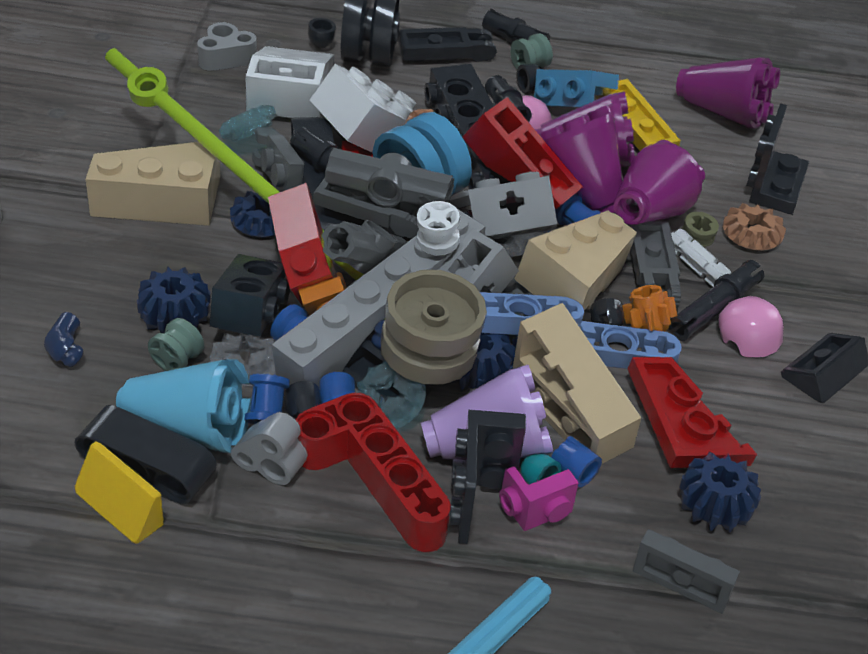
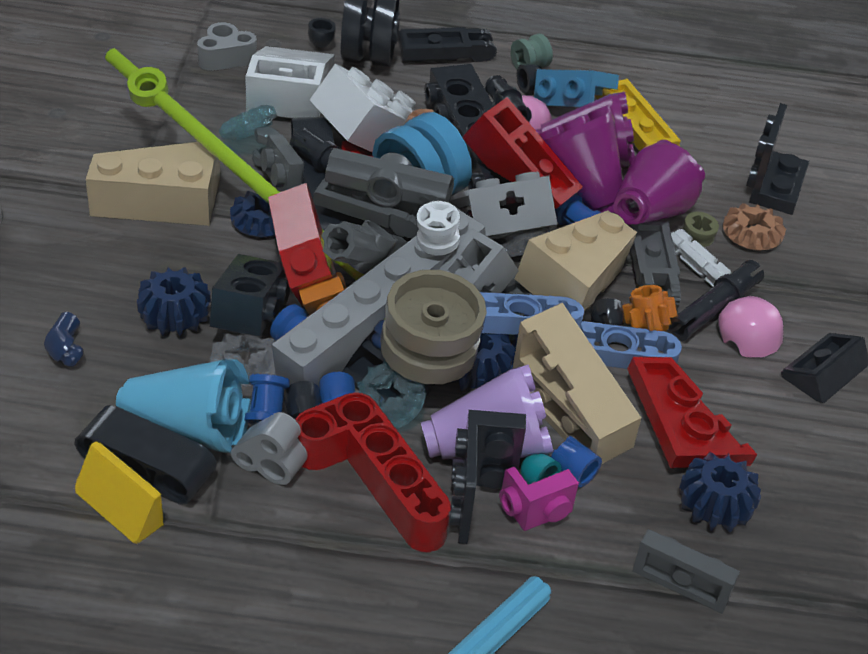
sand green wheel [148,318,205,371] -> none
black pin [482,9,550,44] -> none
magenta cone [676,57,780,129] -> none

